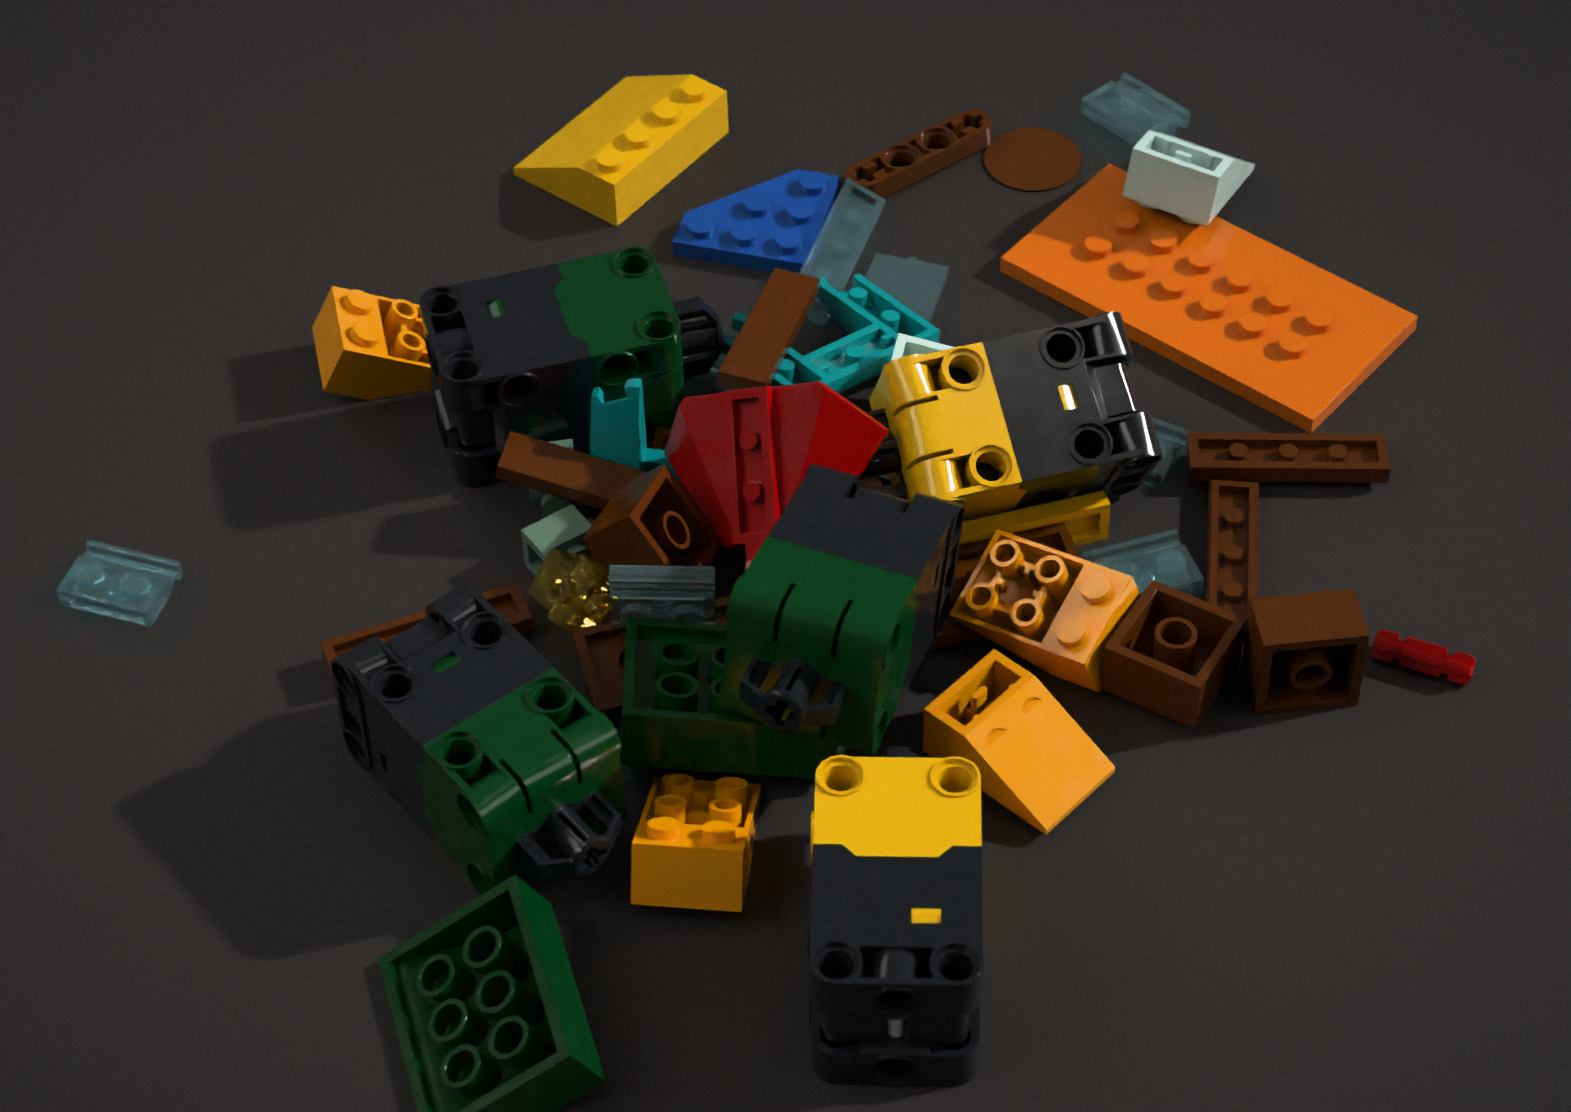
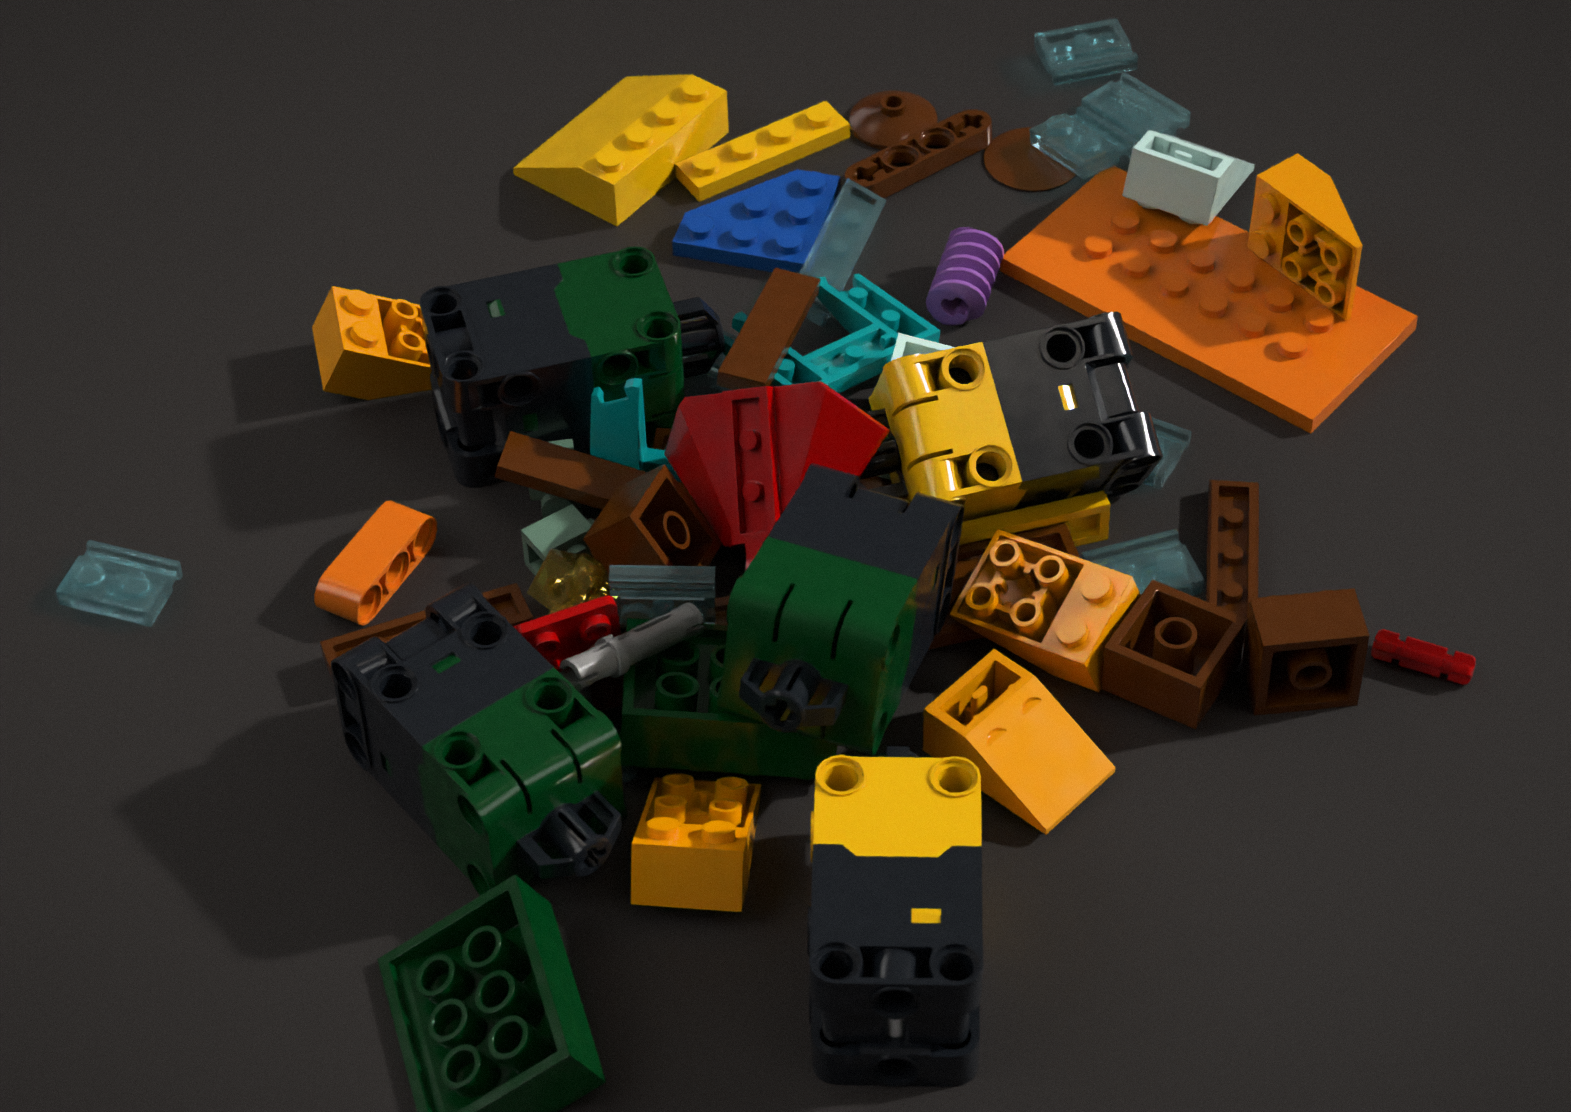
clear light blue piece [866,253,949,323] -> none
reddish brown plate [1186,432,1390,483] -> none
none -> orange beam [314,500,437,626]
none -> red bracket [513,596,621,673]
none -> light grey pin [559,602,704,692]
none -> yellow plate [675,101,850,202]
none -> reddish brown dish [849,90,937,150]
none -> medium lavender piece [926,227,1004,326]
none -> clear light blue plate [1029,106,1136,179]
none -> clear light blue plate [1034,18,1138,86]
none -> light orange slope [1247,153,1363,320]

